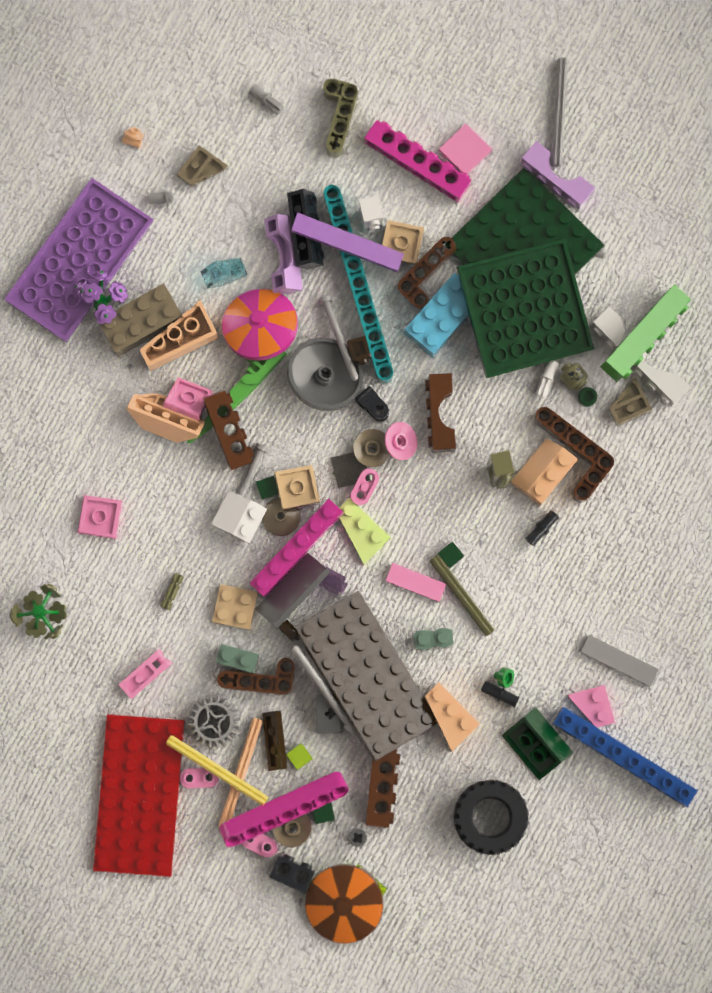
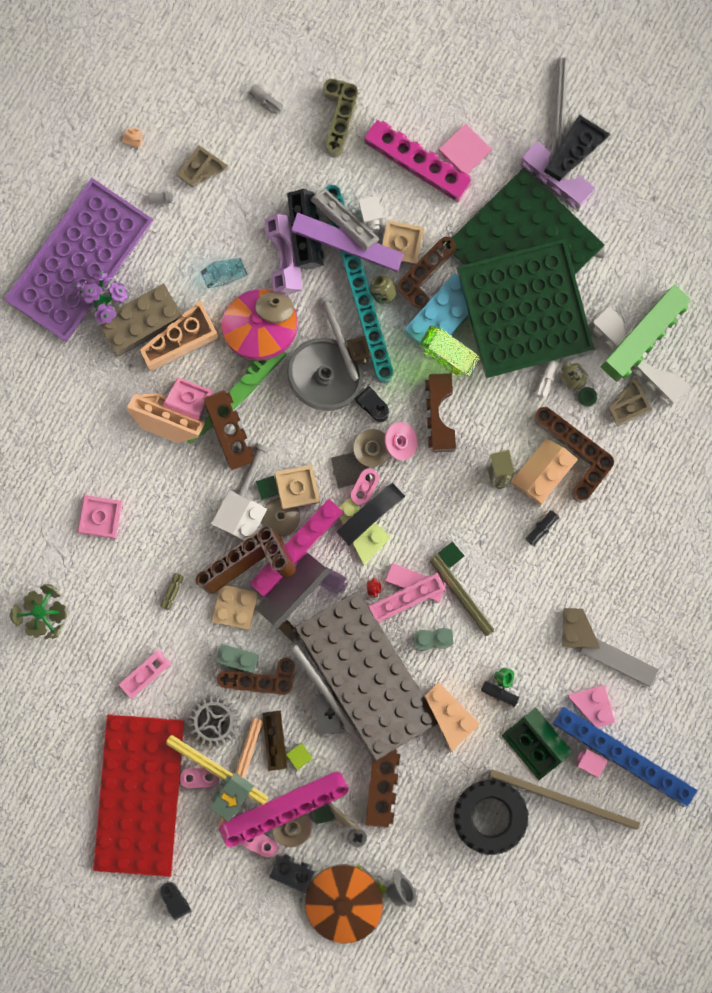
none -> black piece [160,882,192,921]
none -> reddish brown beam [195,526,296,594]
none -> sand green brick [210,772,254,822]
none -> dark tan dish [256,292,294,323]
none -> light grey tile [311,188,379,251]
none -> dark tan dish [329,803,360,830]
none -> black slope [336,483,406,546]
none -> red plate [367,578,381,597]
none -> bright pink tile [368,573,446,623]
none -> olive head [369,276,397,304]
none -> dark grey piece [386,868,417,907]
none -> clear neon green wedge [419,326,480,377]
none -> dark tan tile [489,769,640,830]
none -> black wing [544,114,611,182]
none -> dark tan wing [562,608,600,649]
none -> bright pink brick [576,749,608,778]

